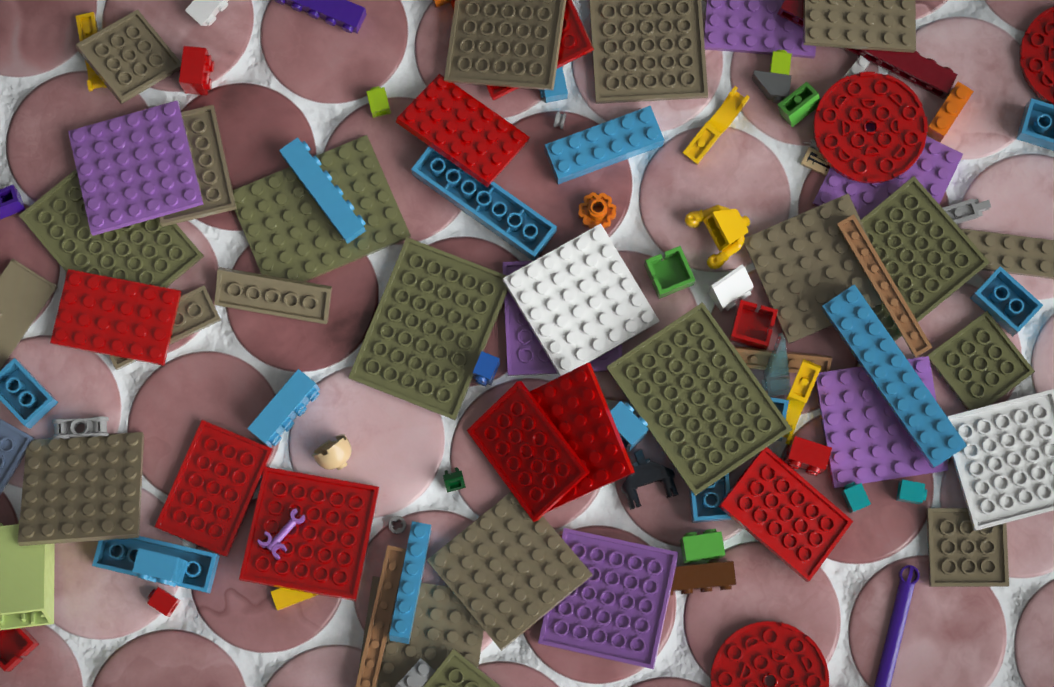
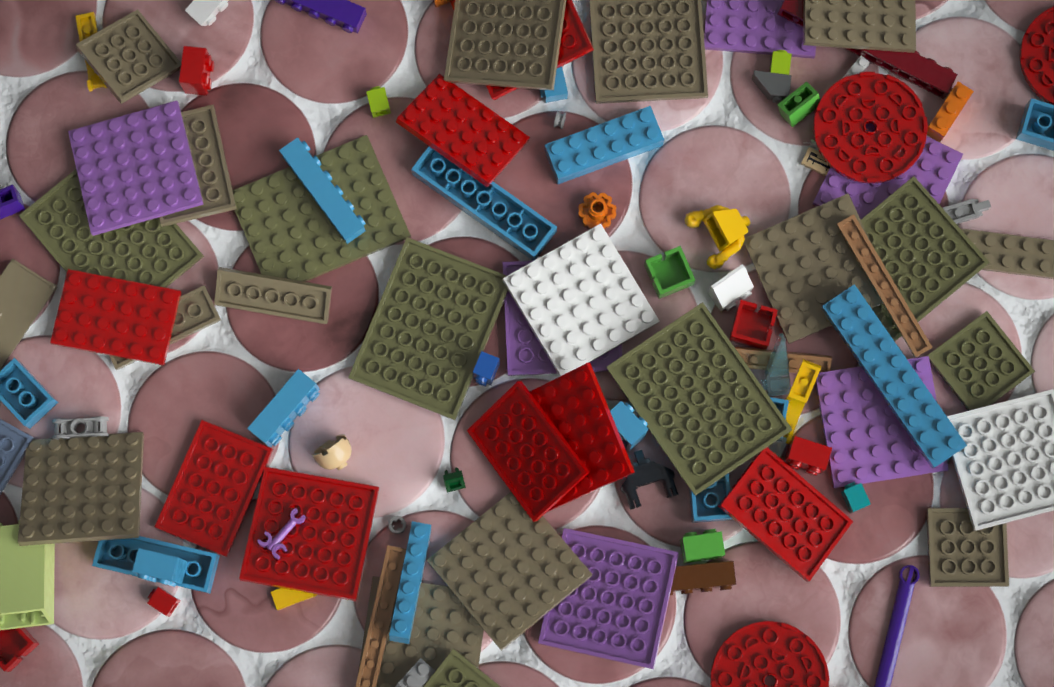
yellow piece [683,86,750,165] -> none
teal brick [896,480,927,505] -> none
dark azure brick [970,266,1043,337] -> none

